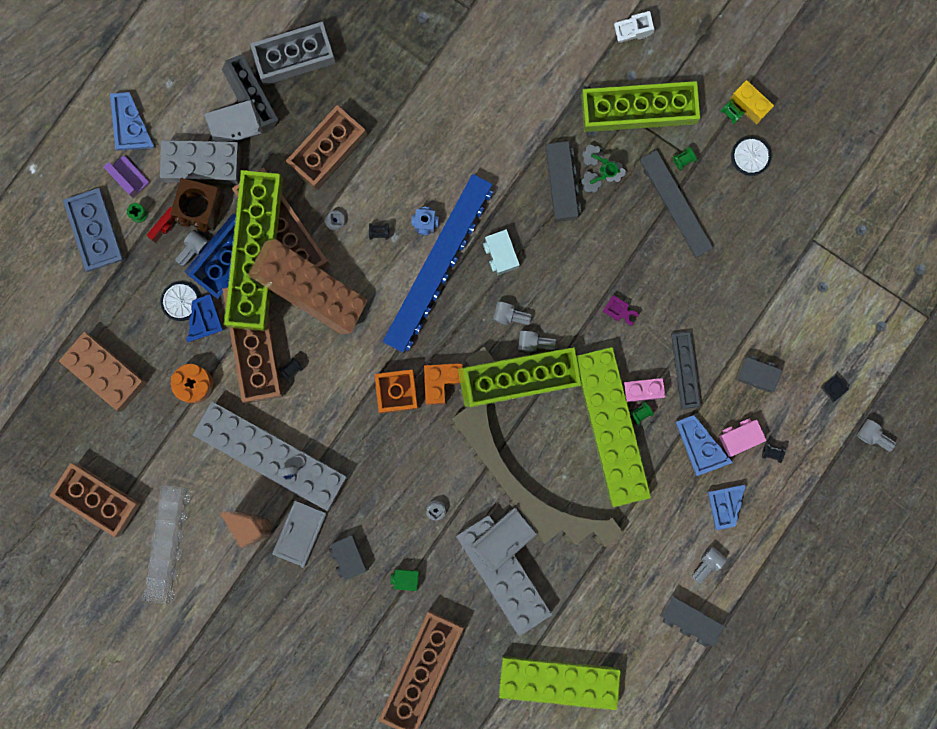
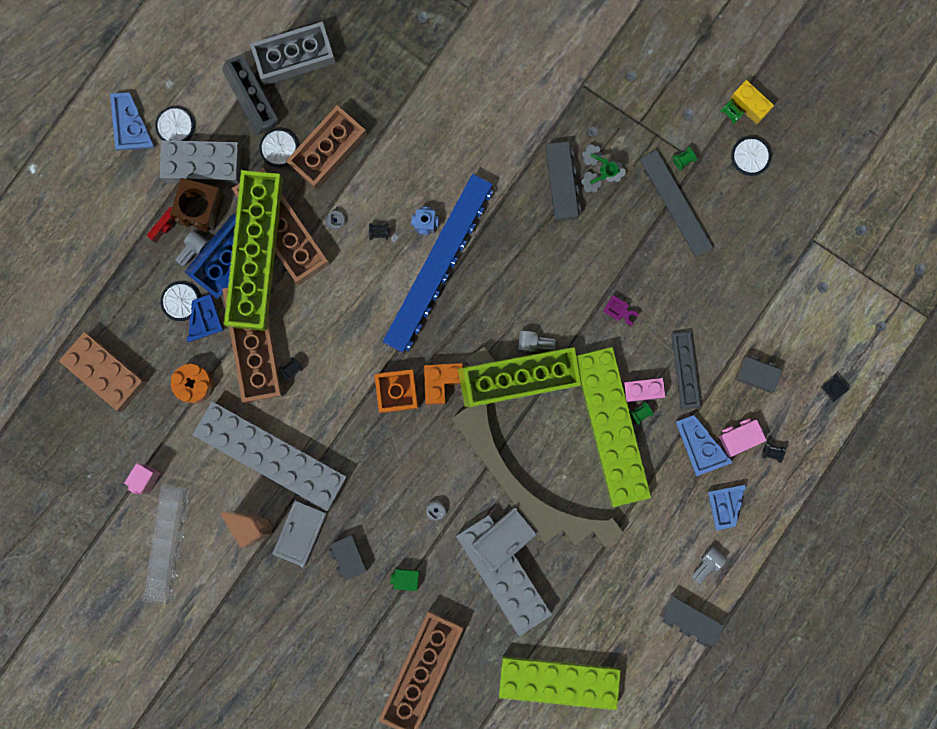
nougat brick [50,463,141,537] -> none
sand blue plate [63,188,124,272] -> none
medium lavender panel [104,156,149,198] -> none
green bush [127,203,148,223] -> none
light grey door [204,99,263,142] -> none
nougat brick [248,240,367,334] -> none
light grey tile [277,466,298,480] -> none
light aqua brick [483,229,519,275] -> none
light grey axle [493,302,531,325] -> none
lime brick [581,81,700,132] -> none
white brick [614,11,655,43] -> none
light grey axle [857,419,896,452] -> none
none -> bright pink brick [124,463,161,495]
none -> white wheel [155,106,195,141]
none -> white wheel [259,128,299,167]

